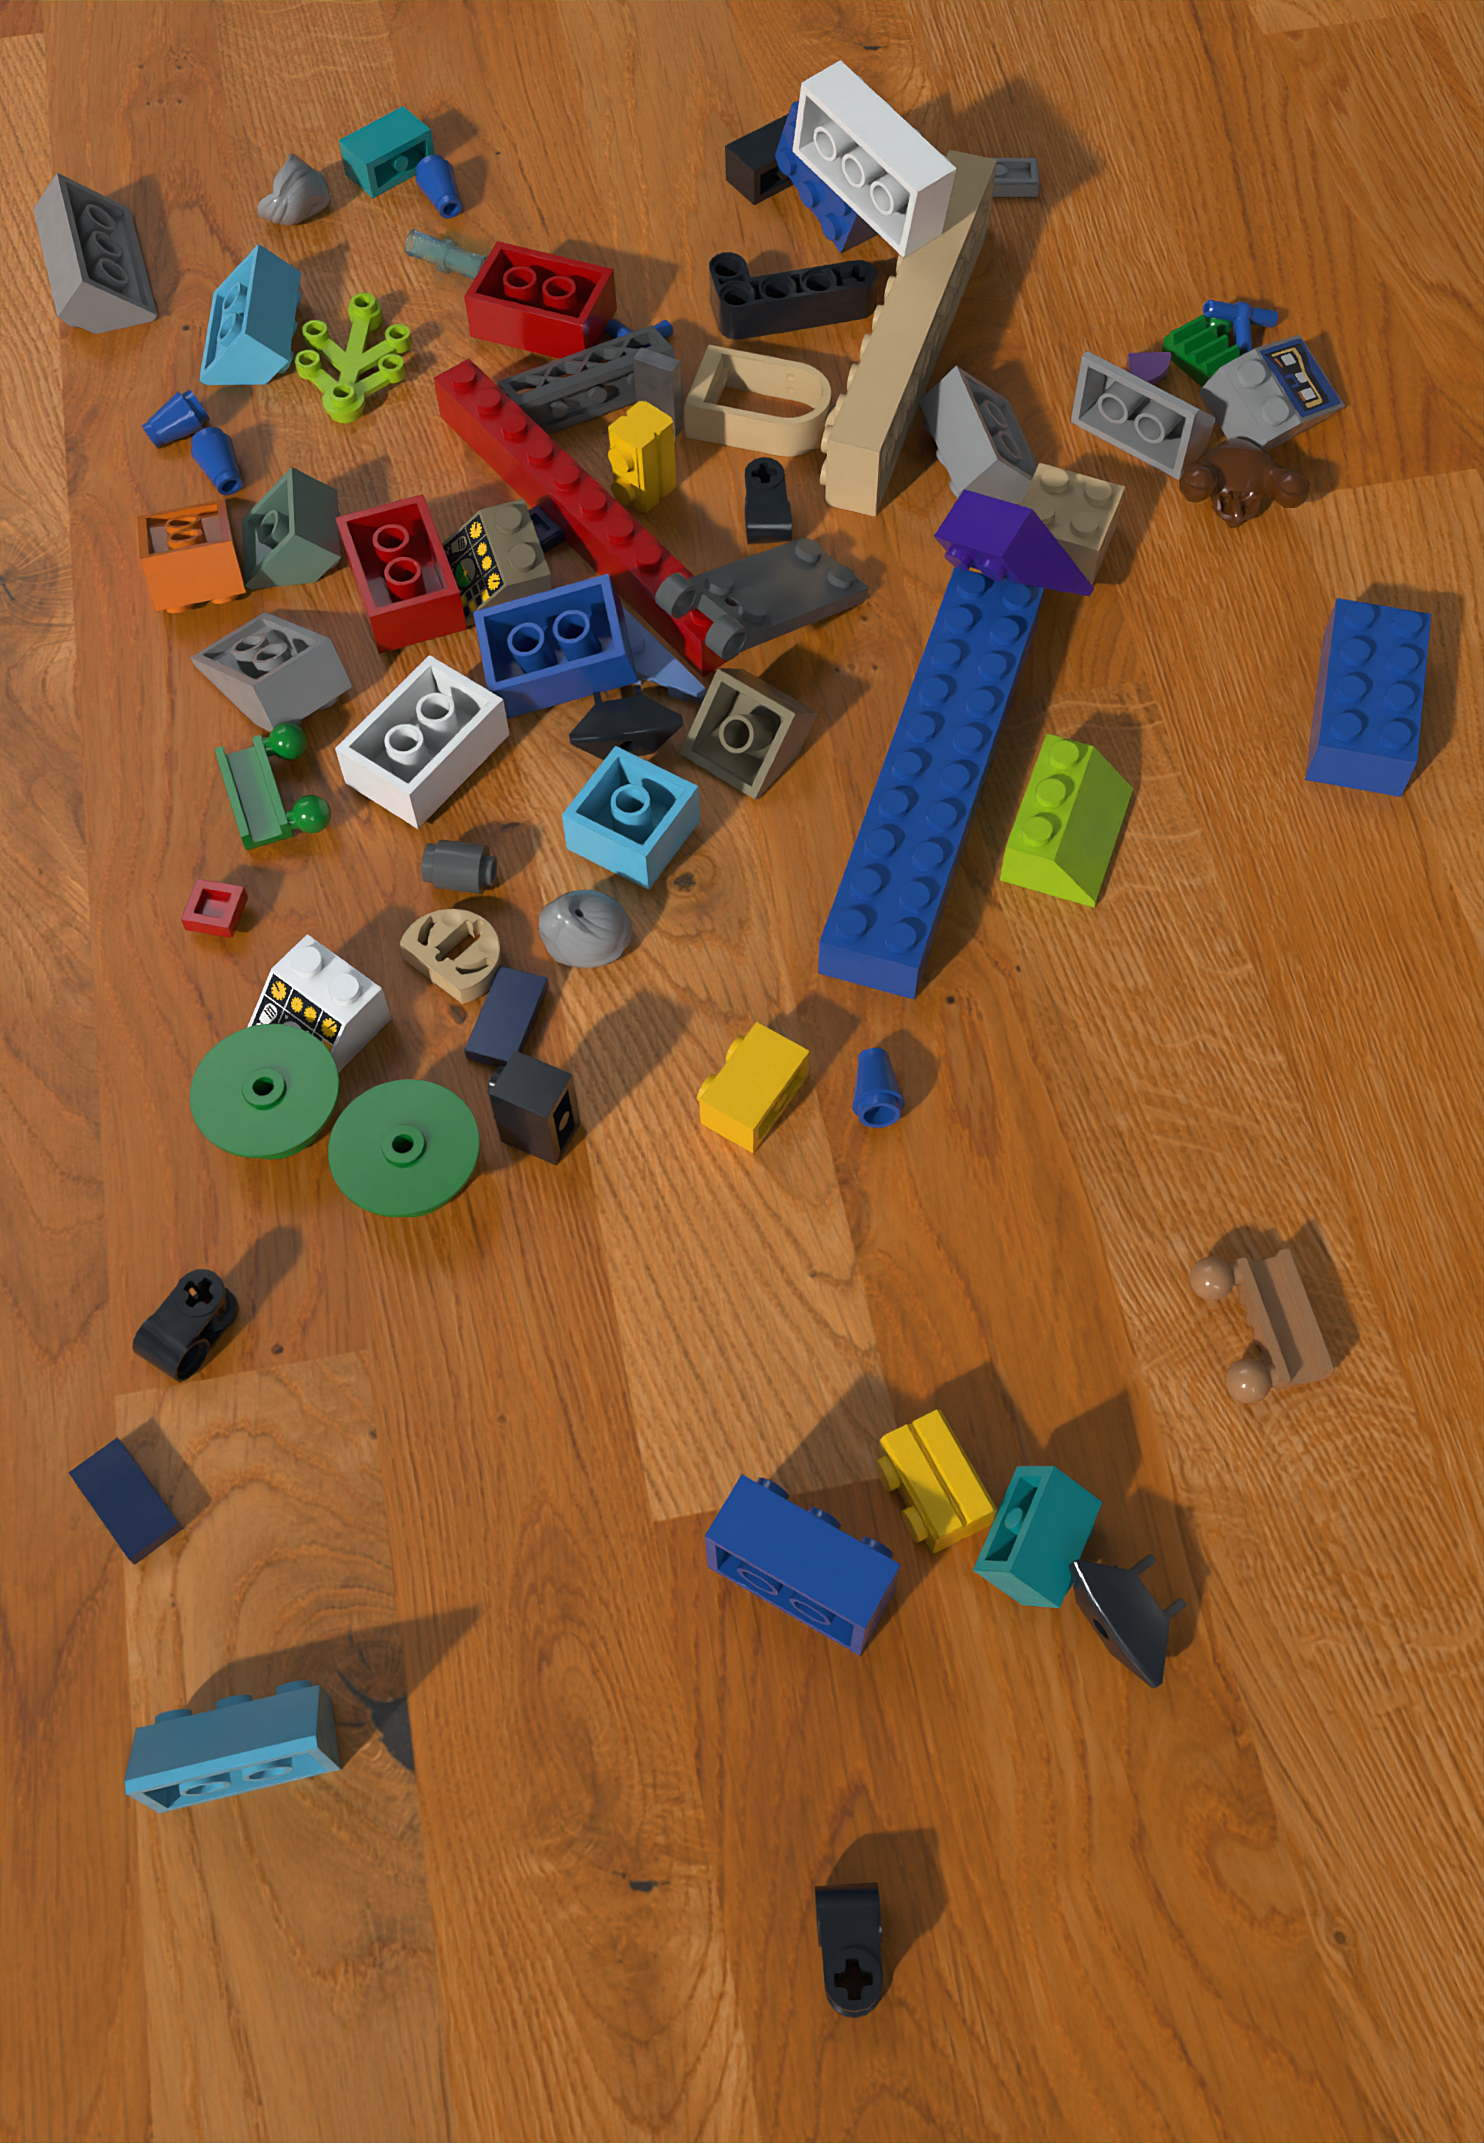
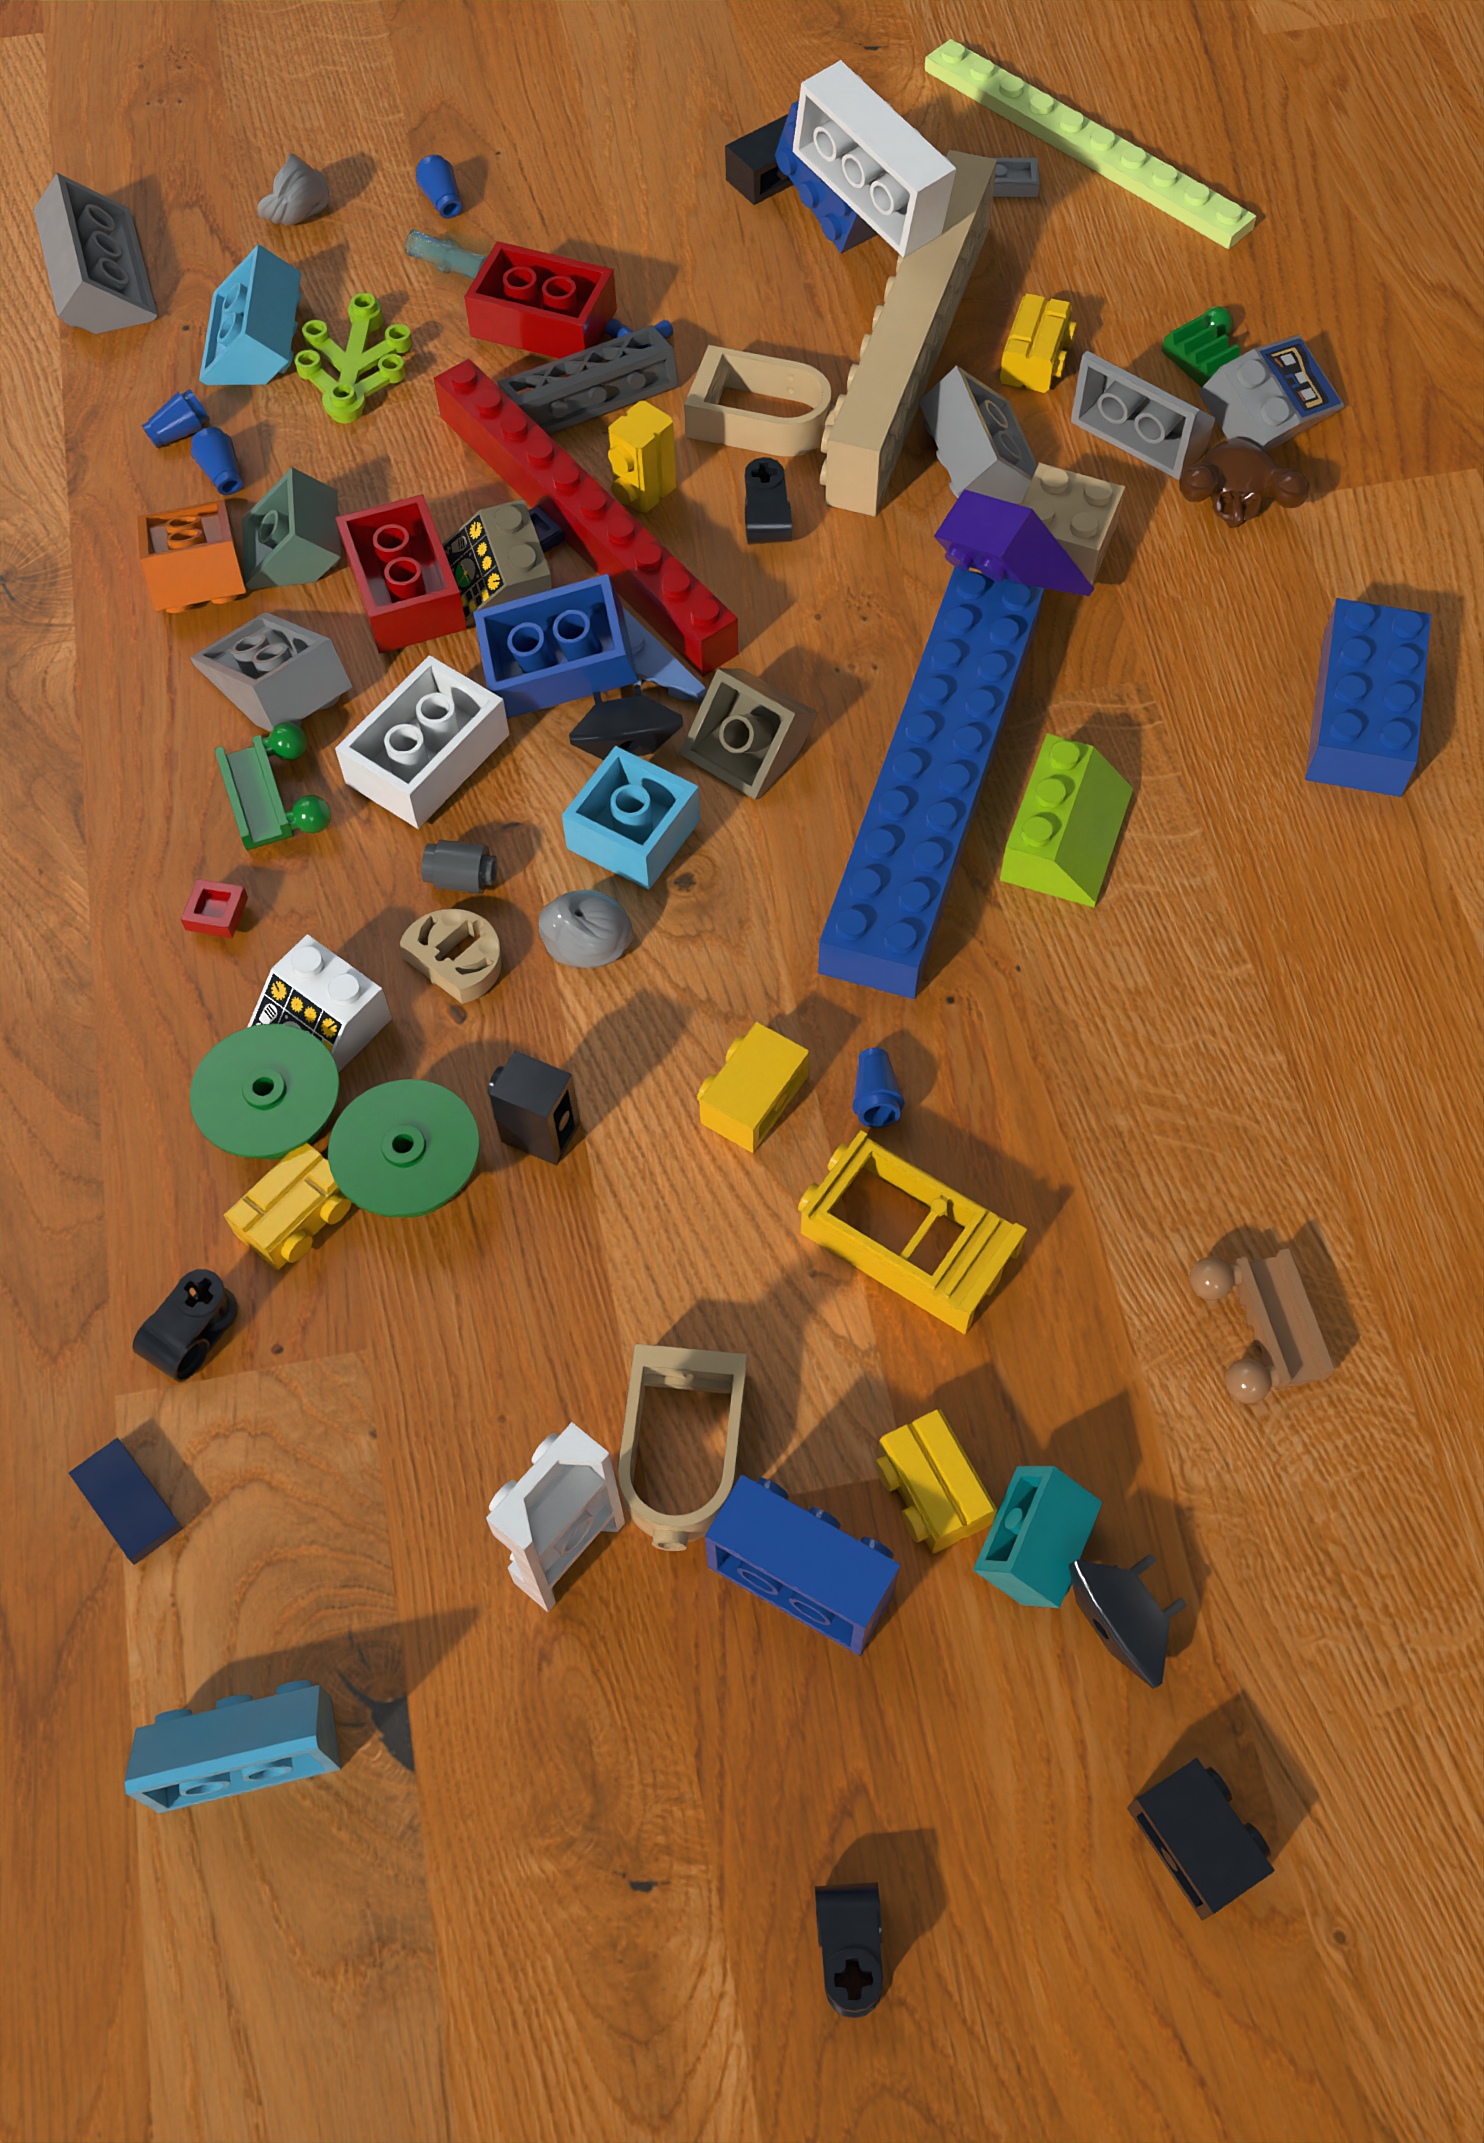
teal brick [338,106,435,198] -> none
dark blue tile [465,966,549,1067] -> none
flat silver tile [633,347,684,438] -> none
dark grey hinge [655,537,869,661] -> none
black beam [709,252,878,340] -> none
medium lavender tile [1126,352,1171,385] -> none
blue piece [1203,299,1278,356] -> none
none -> yellow brick [224,1143,351,1270]
none -> white piece [486,1422,625,1612]
none -> tan window [618,1344,748,1551]
none -> yellow door [798,1130,1027,1334]
none -> yellowish green plate [925,39,1256,250]
none -> yellow brick [999,293,1077,393]
none -> black brick [1127,1758,1275,1920]

